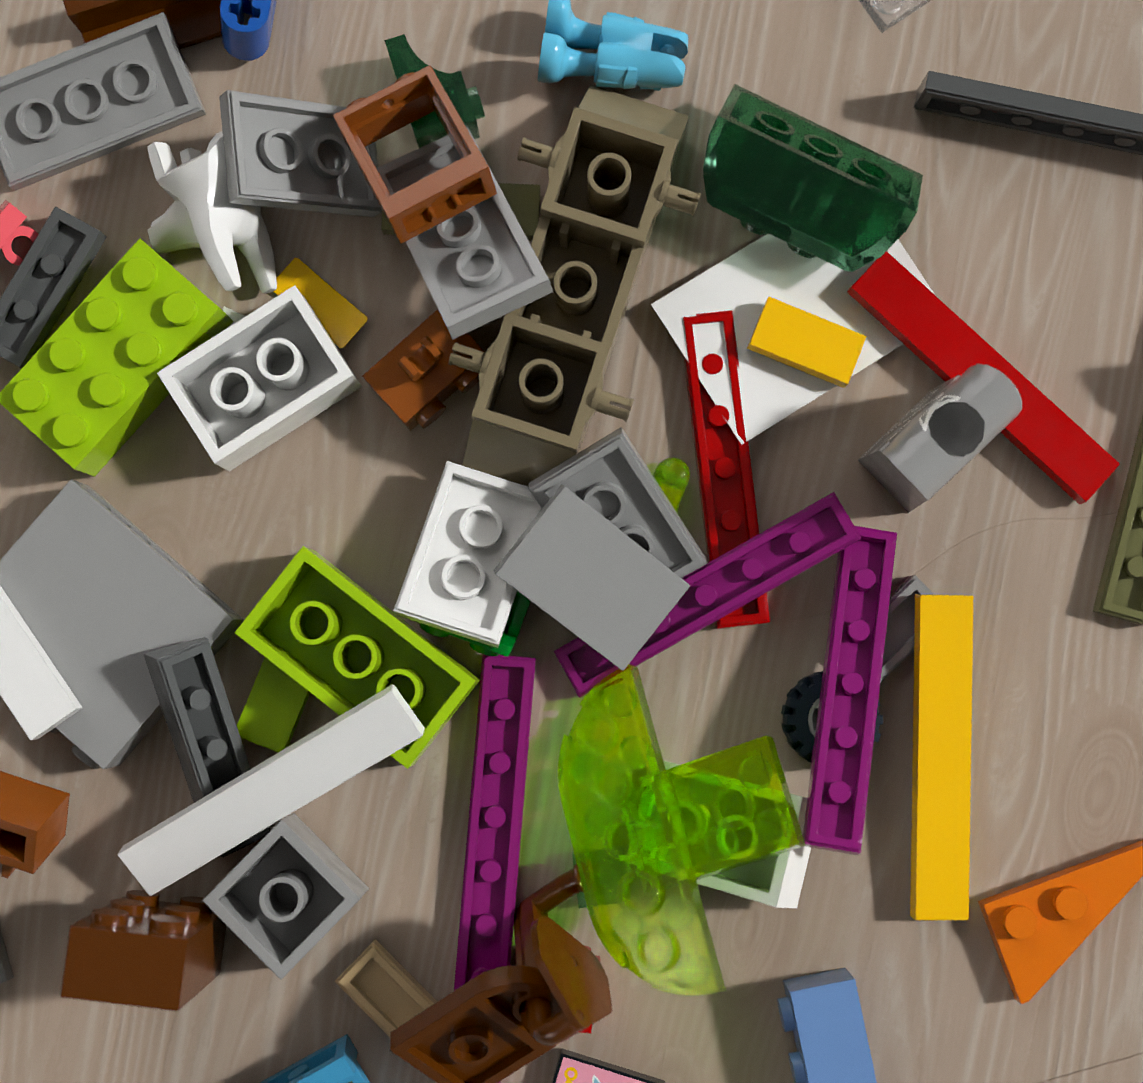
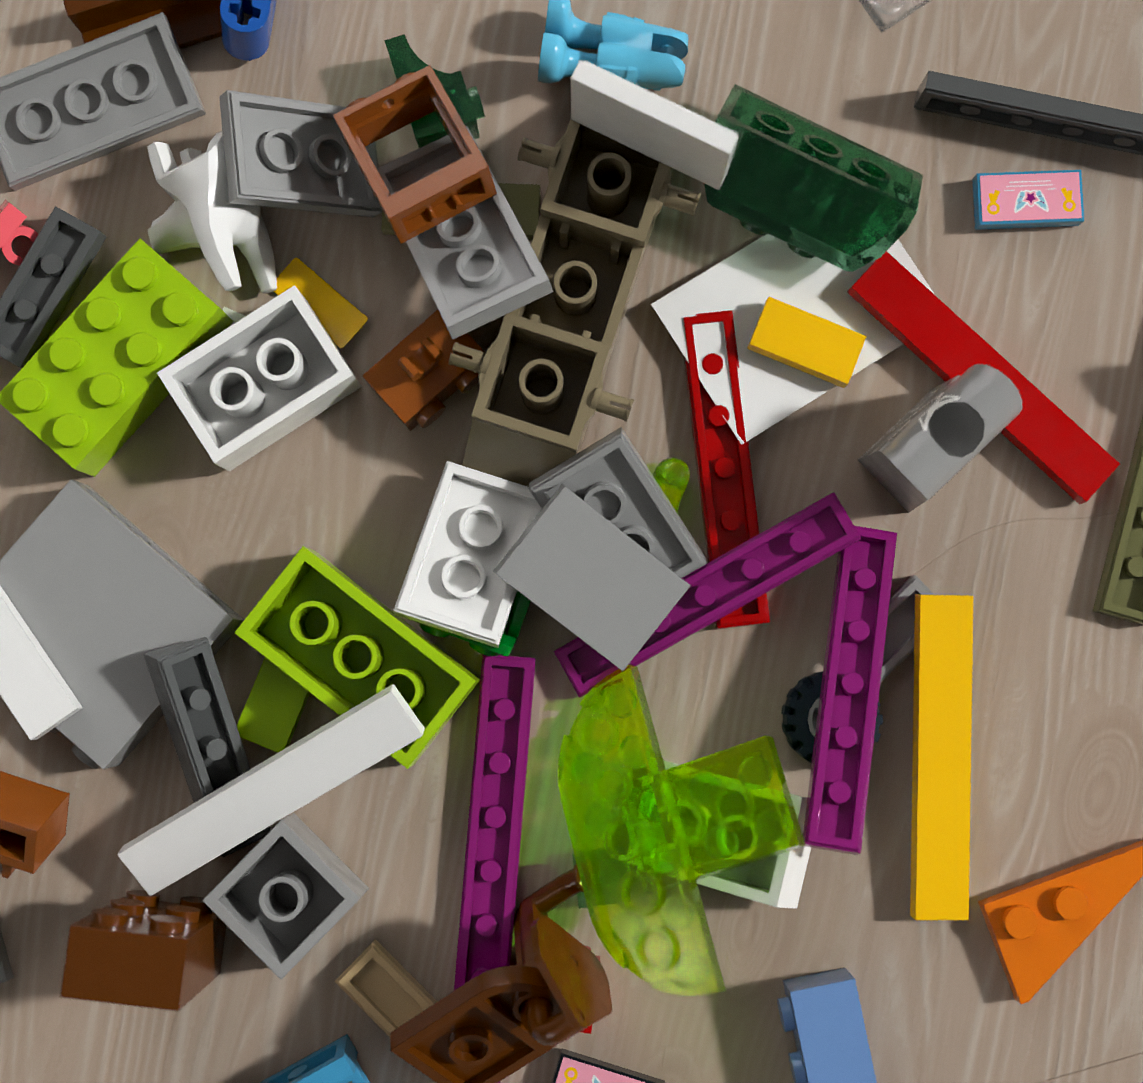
none -> white tile [571,60,739,190]
none -> tile [972,170,1084,230]

